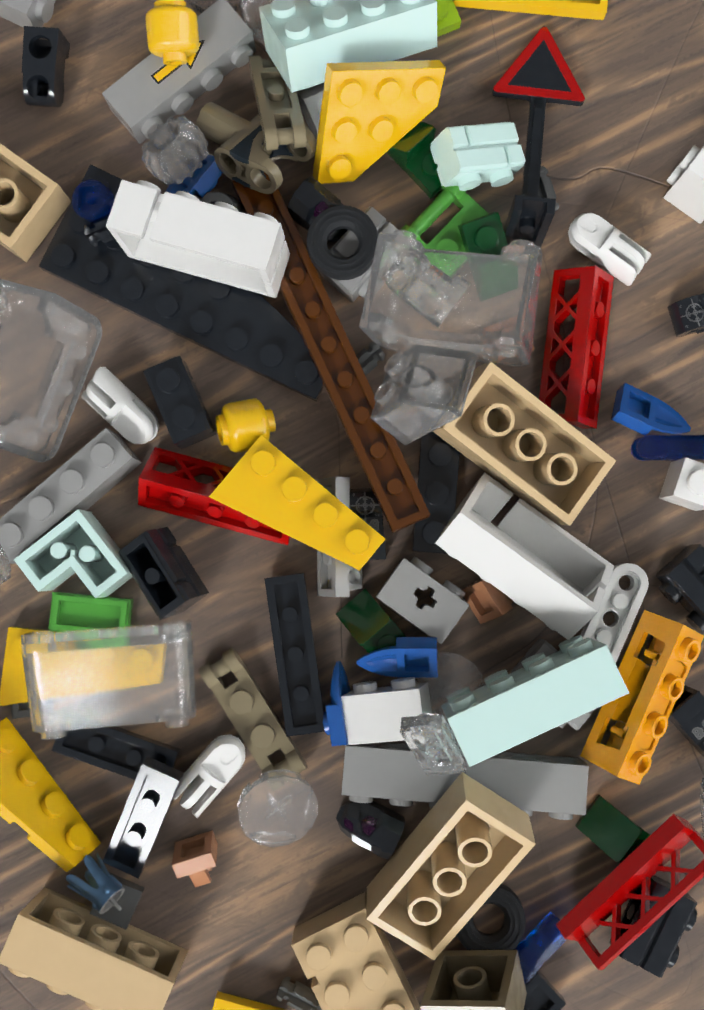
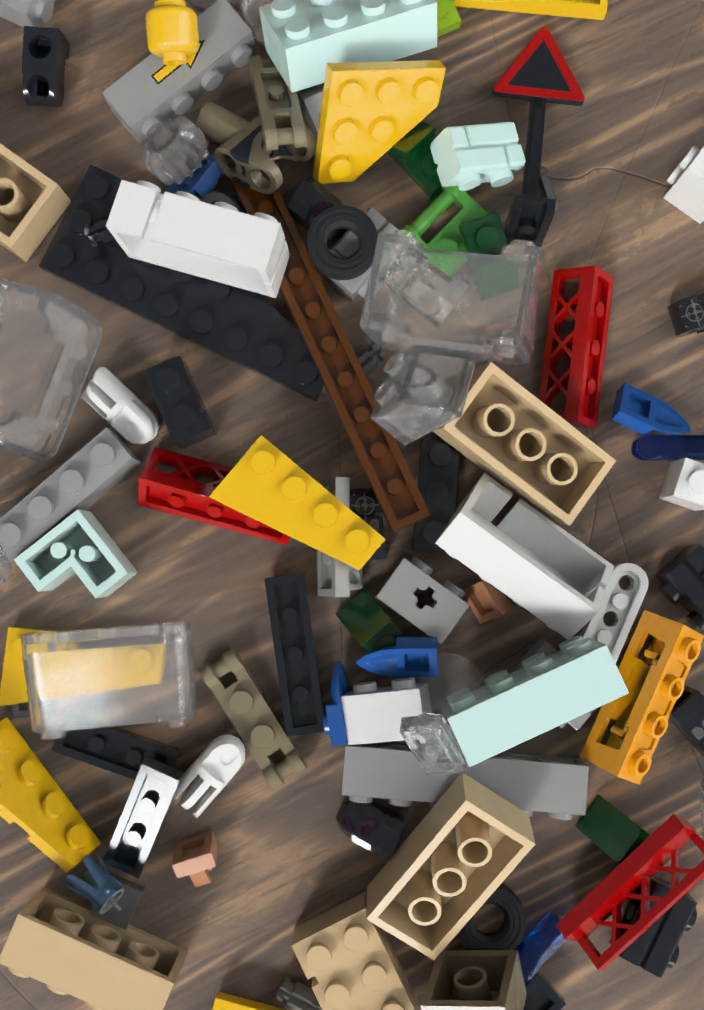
bright green tile [48,591,133,639] -> none
clear blue tile [72,179,114,223] -> none
black brick [118,527,209,620] -> none
yellow head [215,398,276,453] -> none
clear tile [238,769,318,847] -> none
white arm [568,212,652,286] -> none

